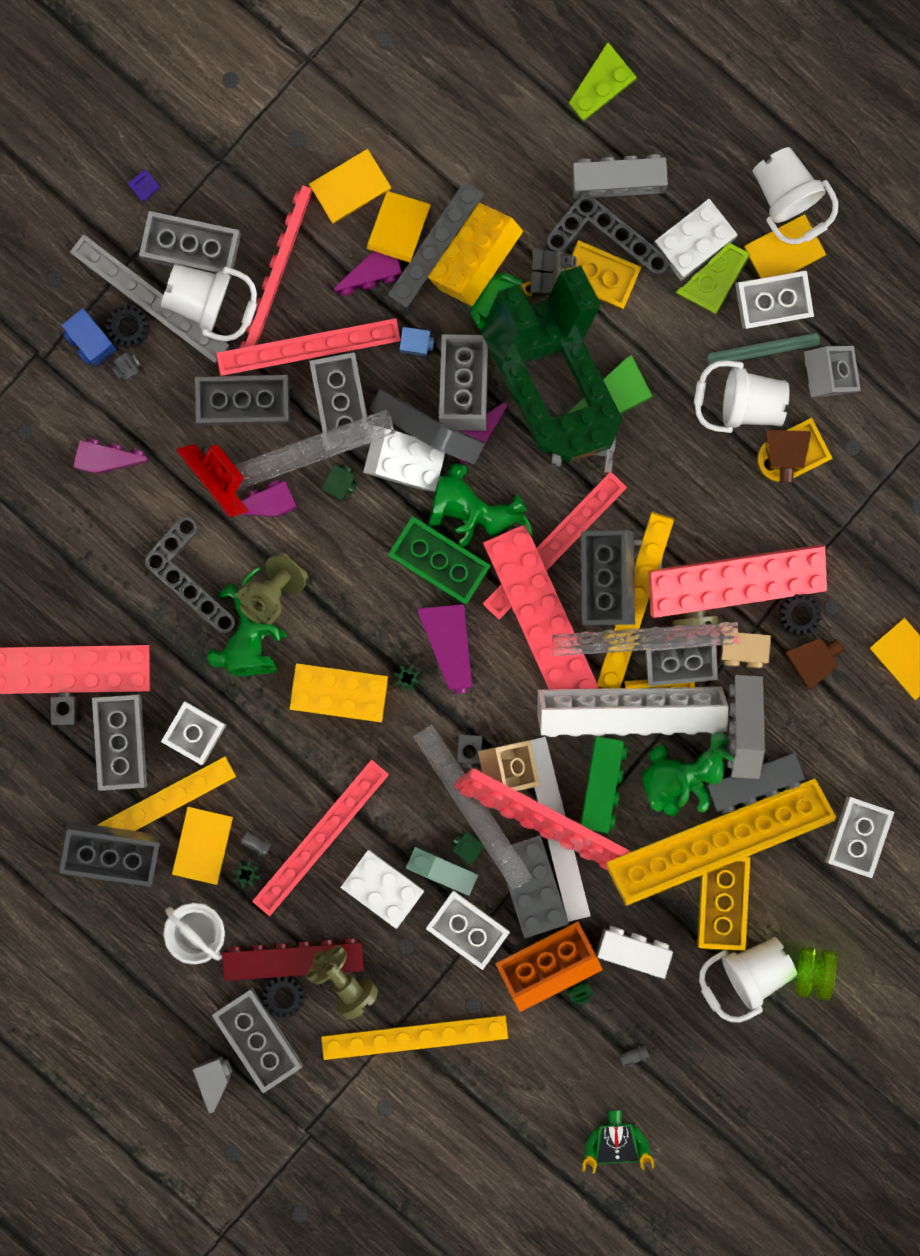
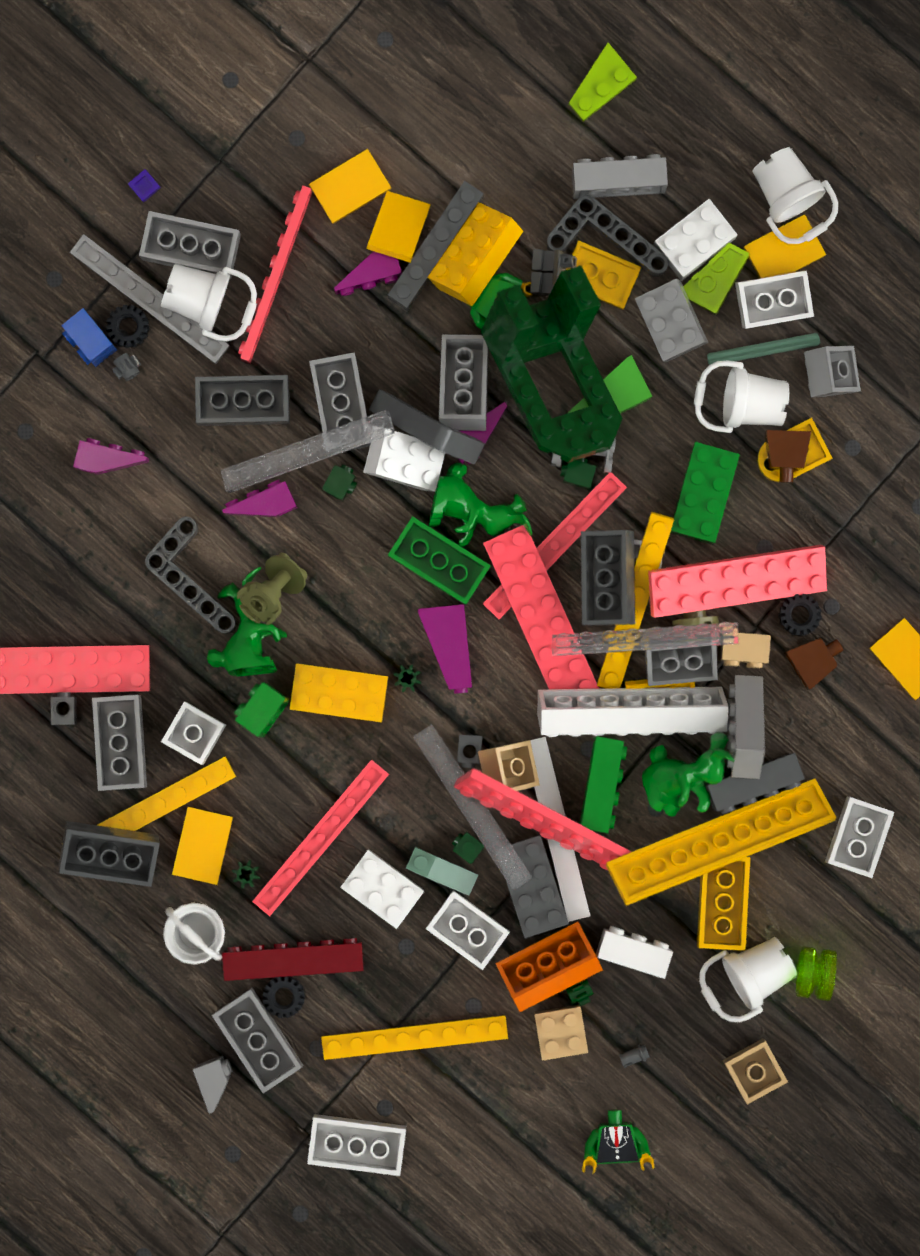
red bracket [177,444,248,517] -> none
coral plate [216,318,401,376] -> none
dark grey pin [241,831,272,857] -> none
olive piece [306,945,378,1020] -> none
medium blue brick [400,327,434,357] -> none
none -> green brick [235,682,291,737]
none -> white brick [307,1114,406,1176]
none -> tan brick [534,1005,588,1061]
none -> dark green brick [560,458,596,490]
none -> light grey brick [635,279,708,362]
none -> green brick [670,442,740,545]
none -> tan brick [722,1039,788,1104]

